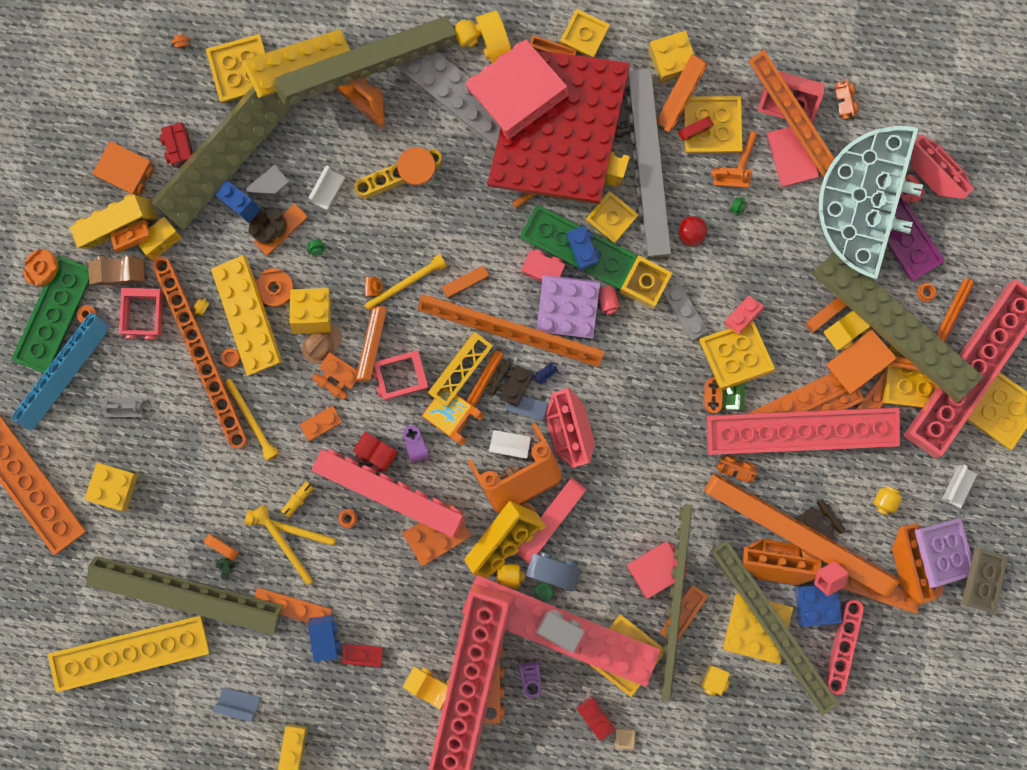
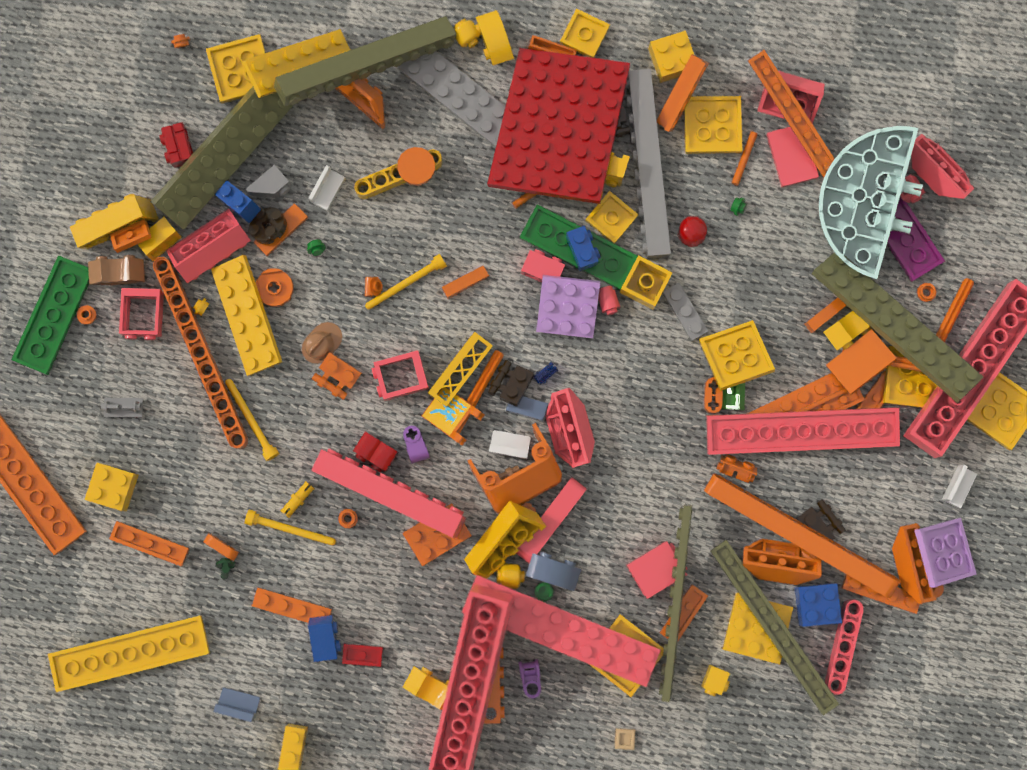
dark azure beam [12,313,110,430] -> none
orange tile [23,249,58,287] -> none
olive brick [86,556,283,635] -> none
orange panel [92,141,154,196] -> none
orange tile [221,348,241,368] -> none
yellow piece [252,504,313,585] -> none
yellow brick [289,288,331,334] -> none
orange plate [299,406,343,442] -> none
orange tile [355,306,387,382] -> none
orange plate [418,294,604,367] -> none
coral panel [465,39,569,140] -> none
light grey brick [534,610,585,653] -> none
red brick [576,696,616,741] -> none
red beam [678,116,714,142] -> none
orange hinge [711,167,753,188] -> none
coral plate [725,296,764,335] -> none
coral brick [814,561,848,596] -> none
orange hinge [835,78,859,120] -> none
yellow head [873,486,903,516] -> none
dark tan plate [962,547,1008,614] -> none
none -> orange plate [109,521,190,567]
none -> coral slope [166,209,251,283]

